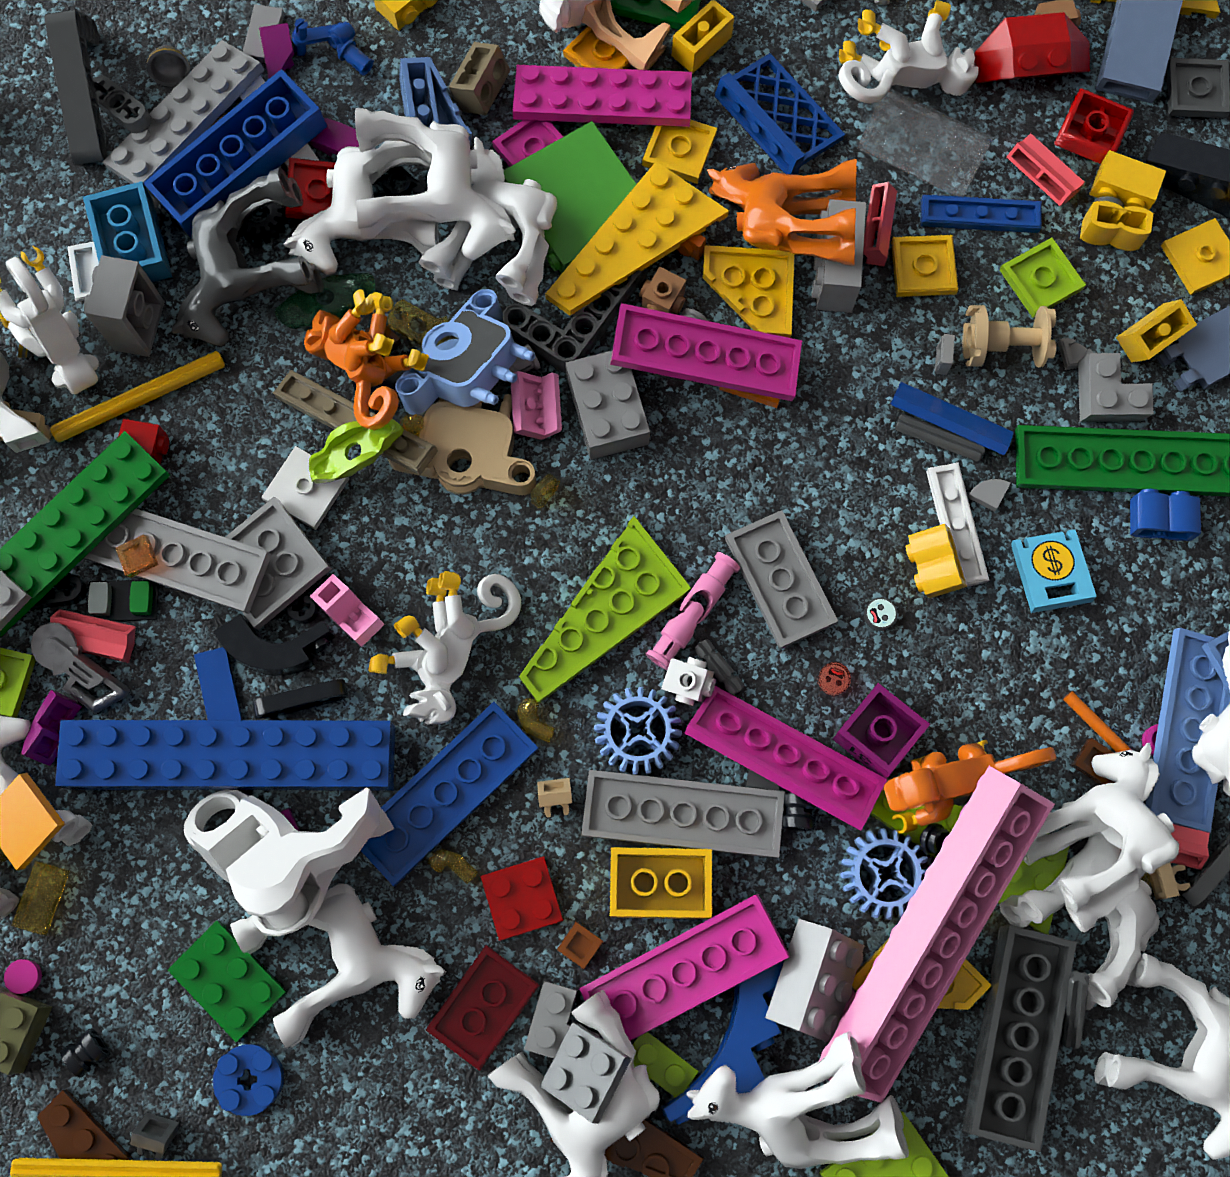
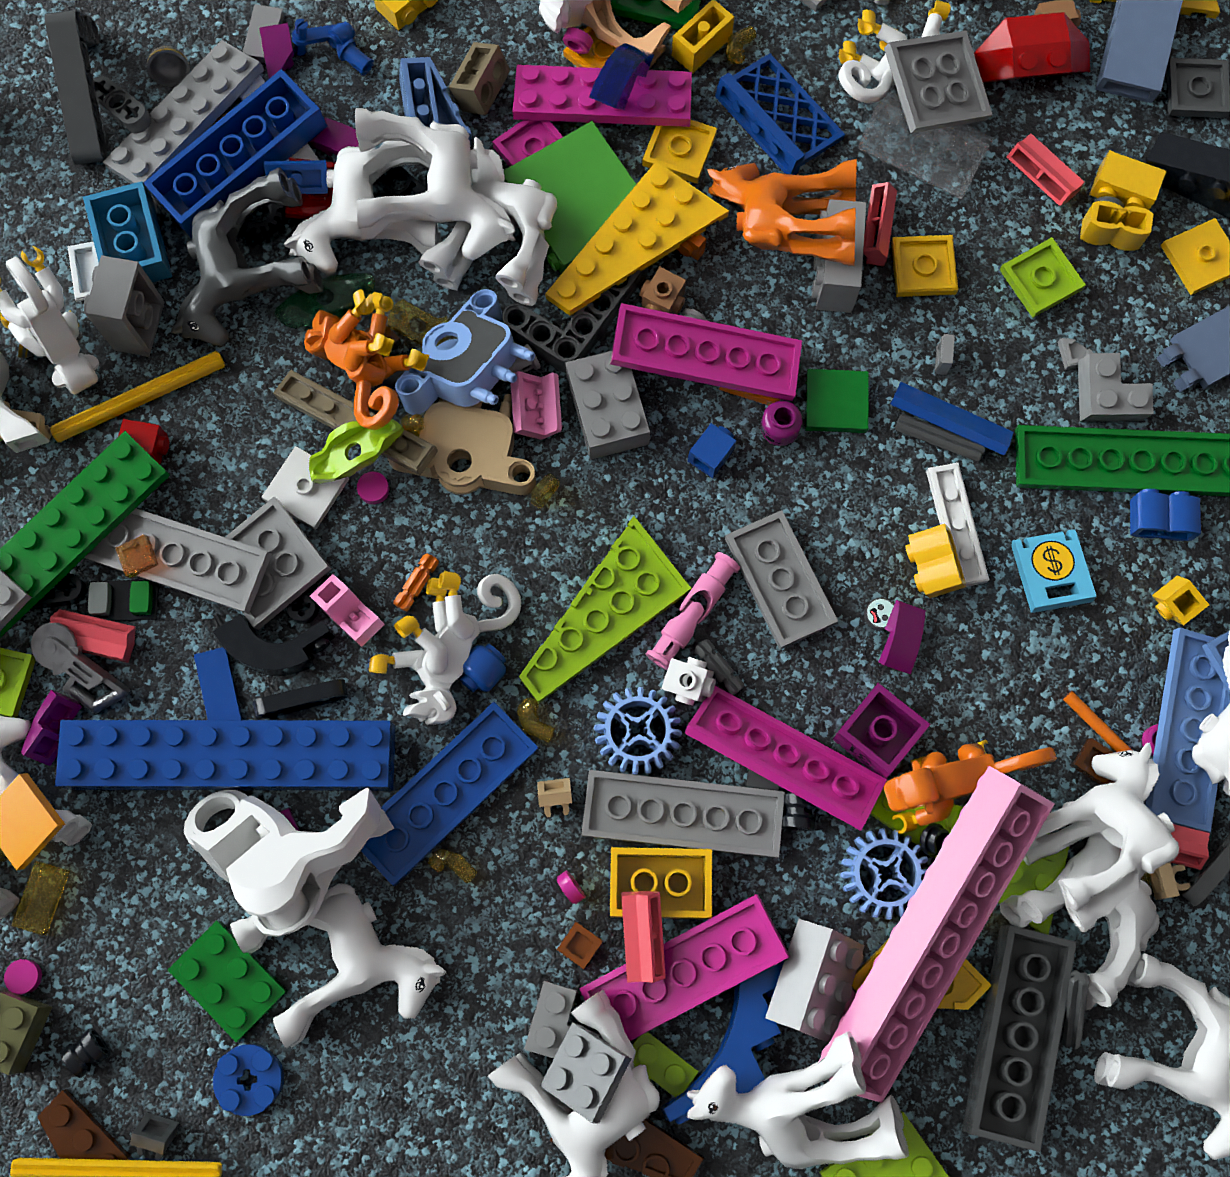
dark red tile [426,945,540,1071] -> none
red plate [480,856,563,941] -> none
yellow plate [703,245,795,338] -> none
clear red tile [818,662,851,696] -> none
blue tile [920,195,1042,233] -> none
tan piece [962,305,1056,367] -> none
light grey tile [967,479,1011,512] -> none
red brick [1055,88,1134,164] -> none
yellow brick [1116,299,1197,363] -> none
none -> blue plate [264,160,328,194]
none -> dark pink tile [357,472,389,505]
none -> orange axle [393,553,439,611]
none -> blue head [459,644,506,692]
none -> dark pink tile [556,870,586,904]
none -> dark pink tile [563,27,593,54]
none -> clear blue brick [589,43,654,110]
none -> coral piece [621,891,666,983]
none -> blue brick [688,423,737,479]
none -> clear yellow arm [725,26,756,64]
none -> magenta head [760,401,803,446]
none -> green tile [805,369,869,433]
none -> magenta slope [878,600,925,674]
none -> light grey plate [884,31,993,134]
none -> yellow brick [1152,575,1209,625]

